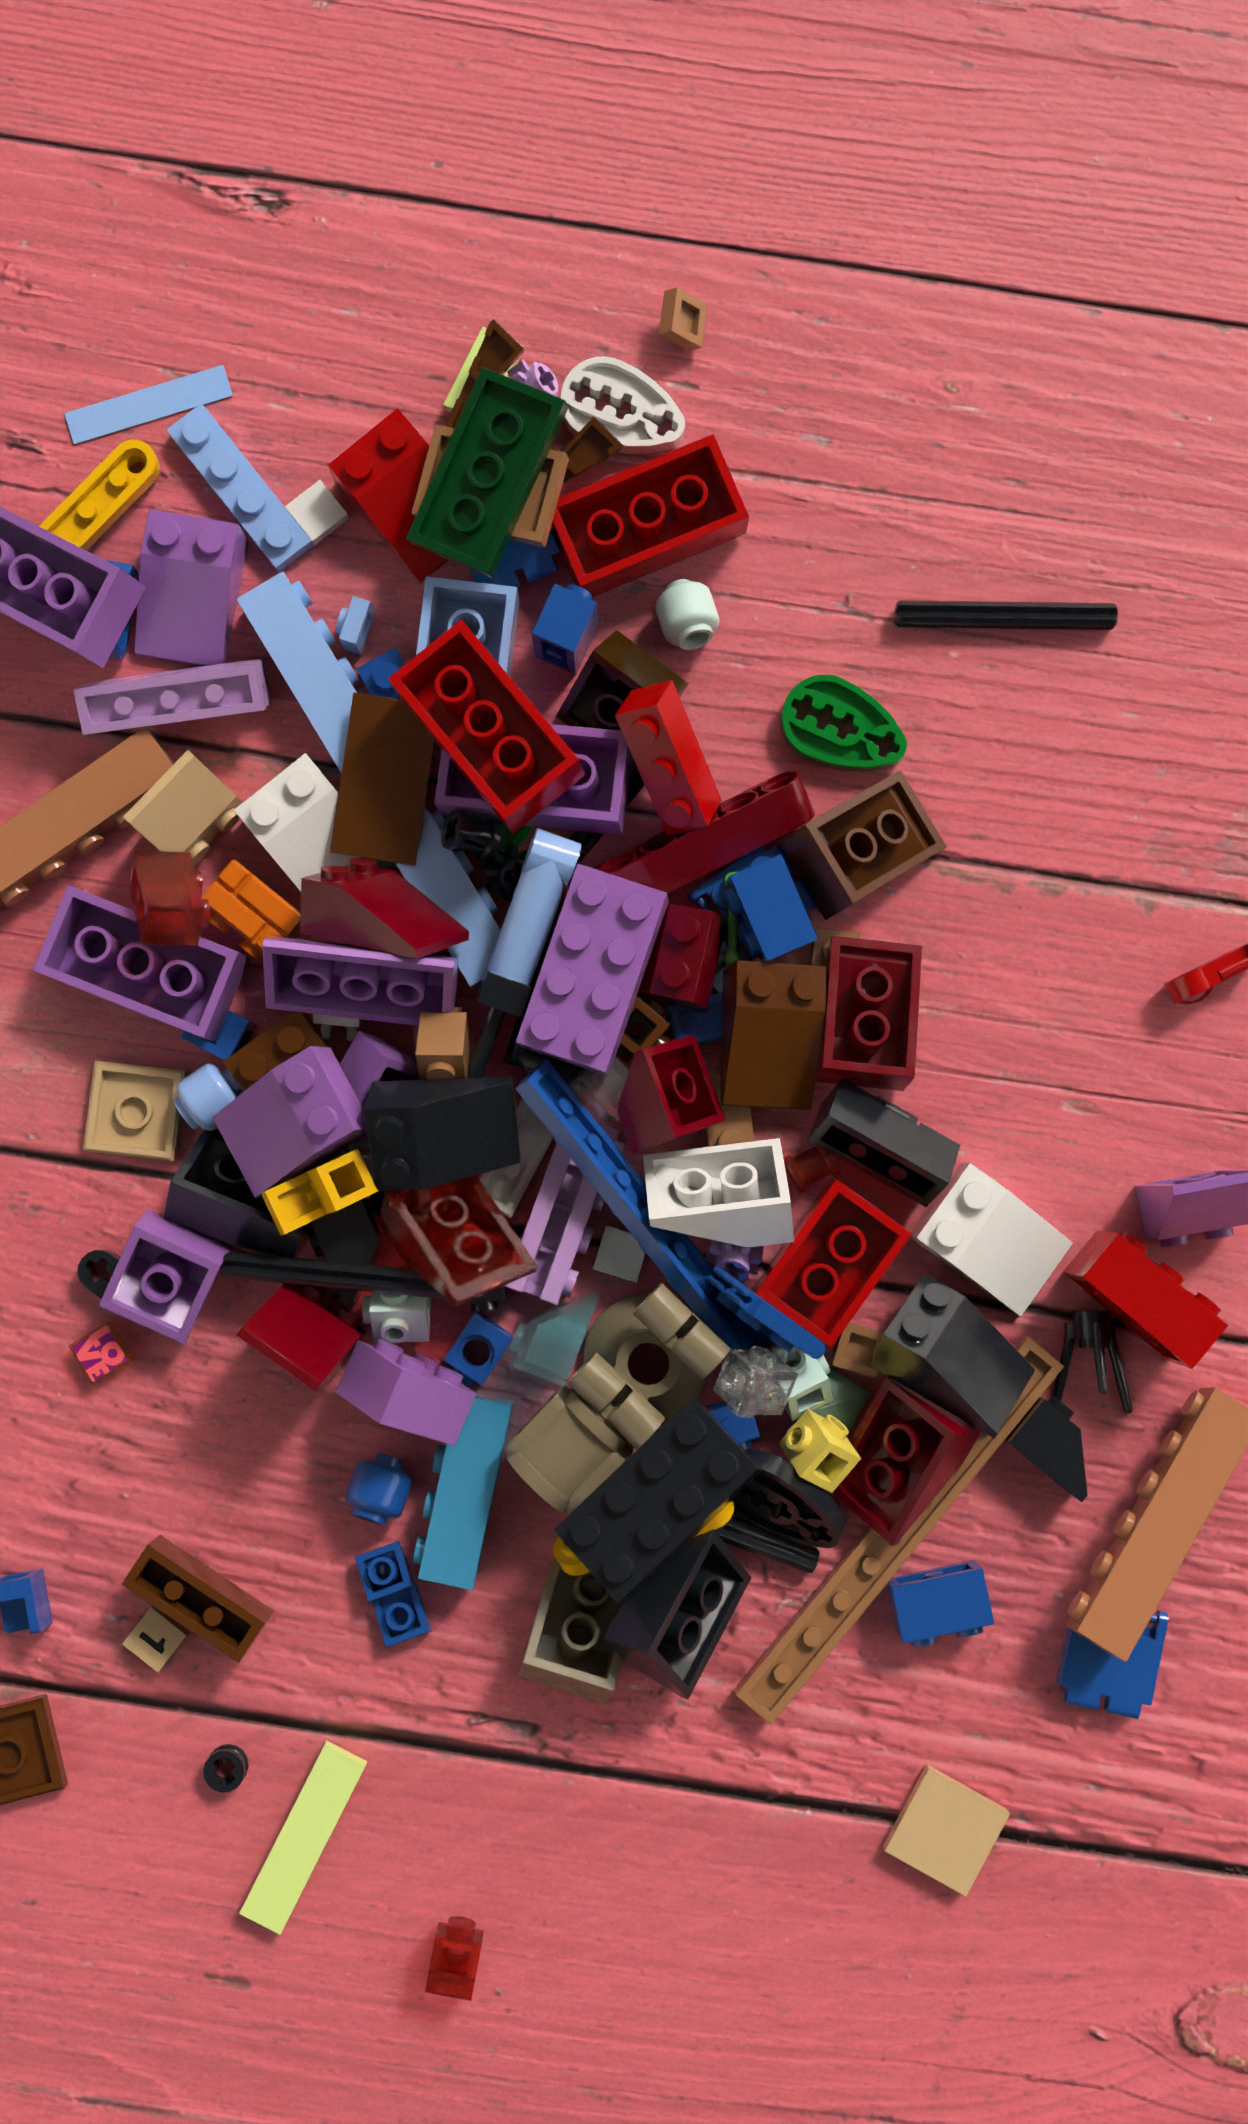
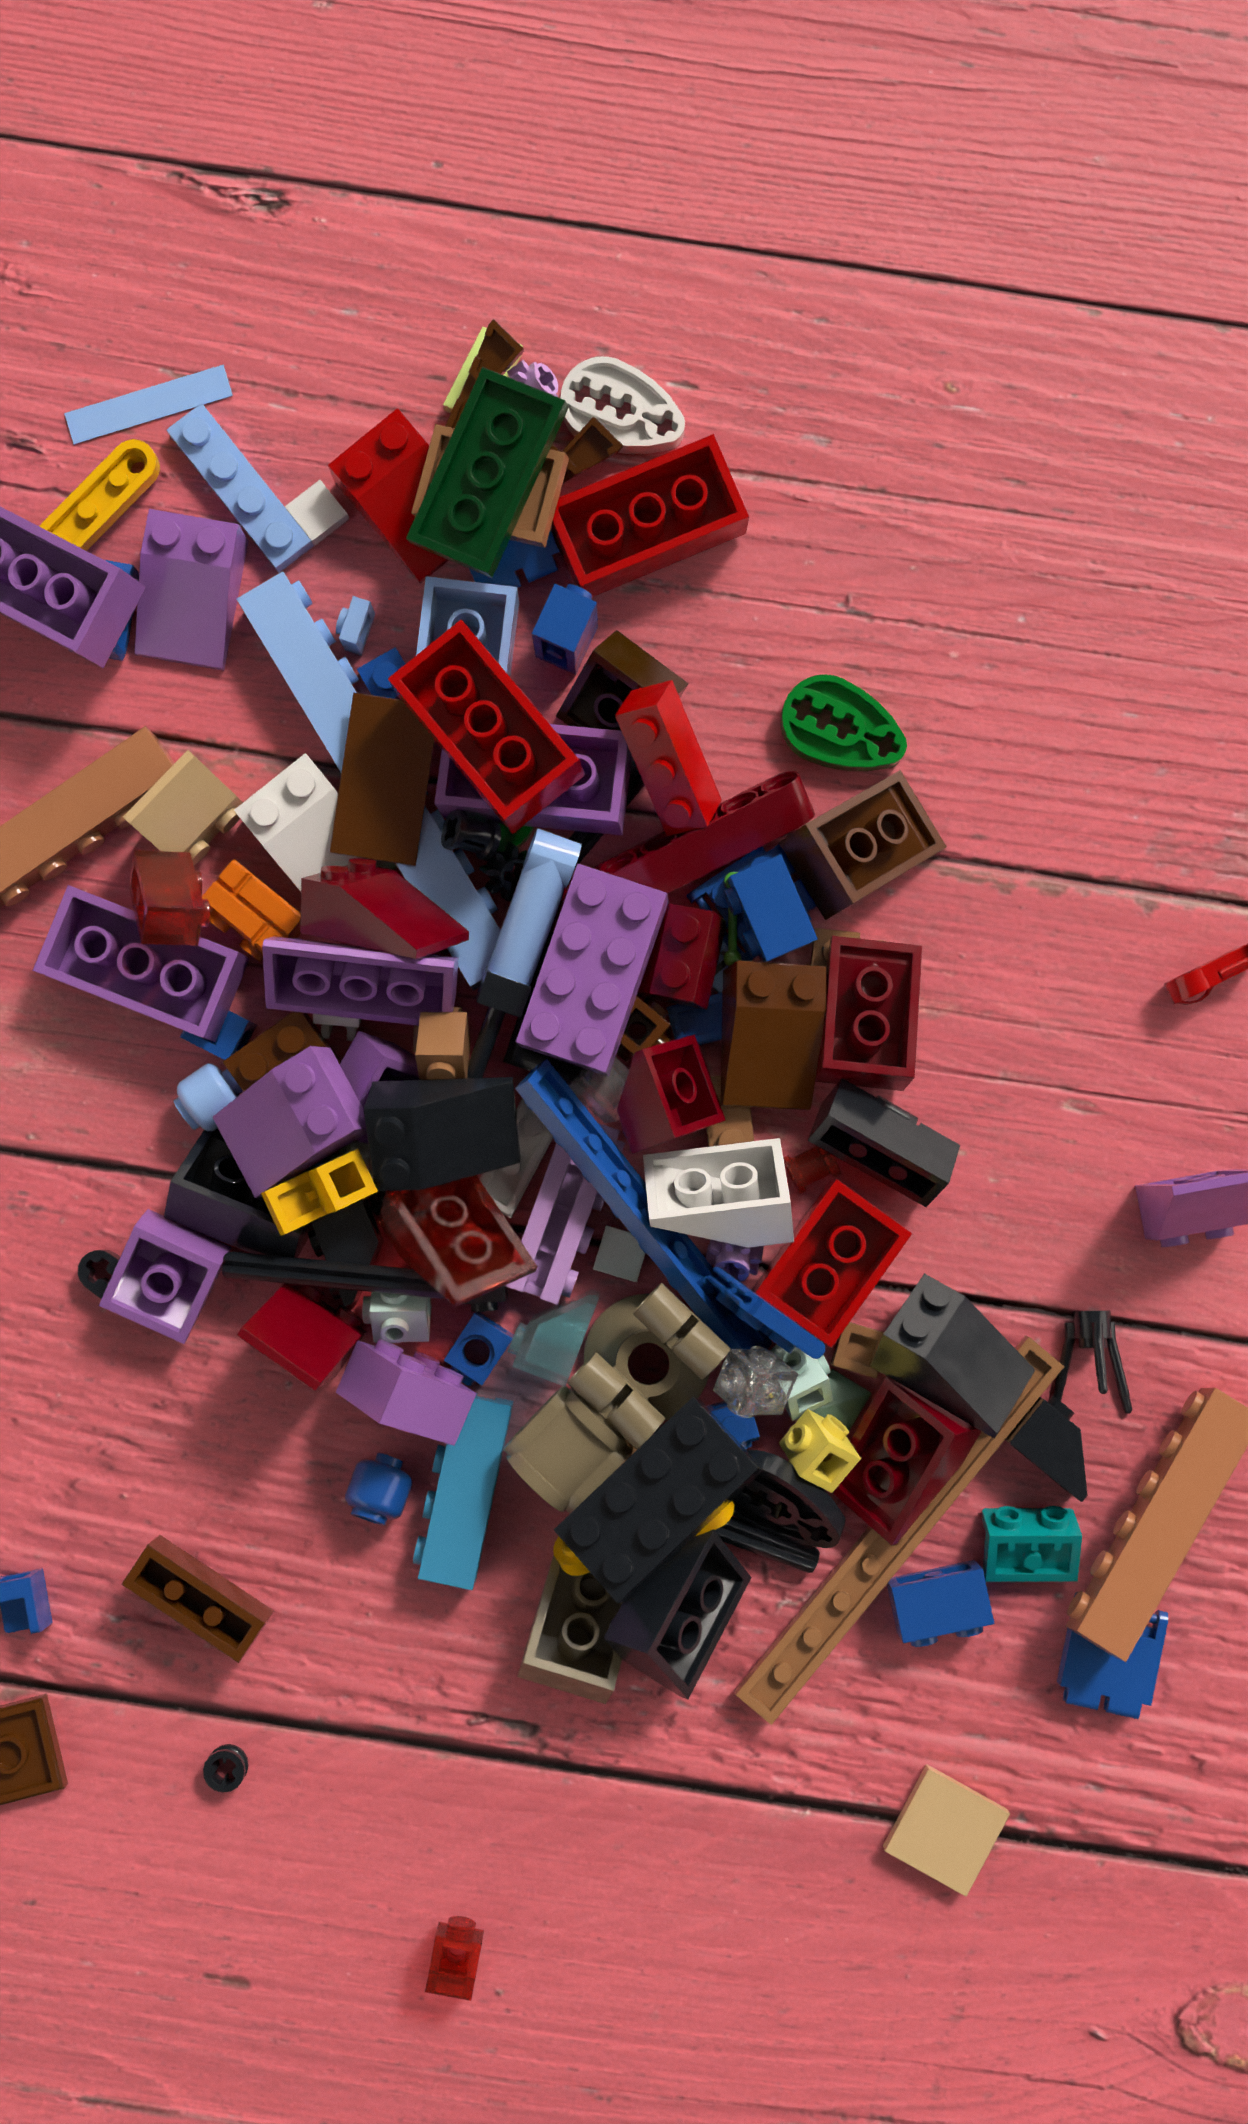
tile [68,1321,135,1385] -> none
lavender brick [73,658,272,735] -> none
tan tile [83,1061,188,1161] -> none
tan tile [122,1605,190,1672] -> none
yellowish green tile [239,1741,367,1935] -> none
blue slope [355,1541,432,1647] -> none
light aqua head [655,579,720,650] -> none
medium nougat plate [659,287,707,351] -> none
black axle [894,600,1118,630] -> none
white slope [910,1163,1073,1317] -> none
red brick [1063,1230,1228,1369] -> none
none -> teal bracket [982,1506,1082,1582]

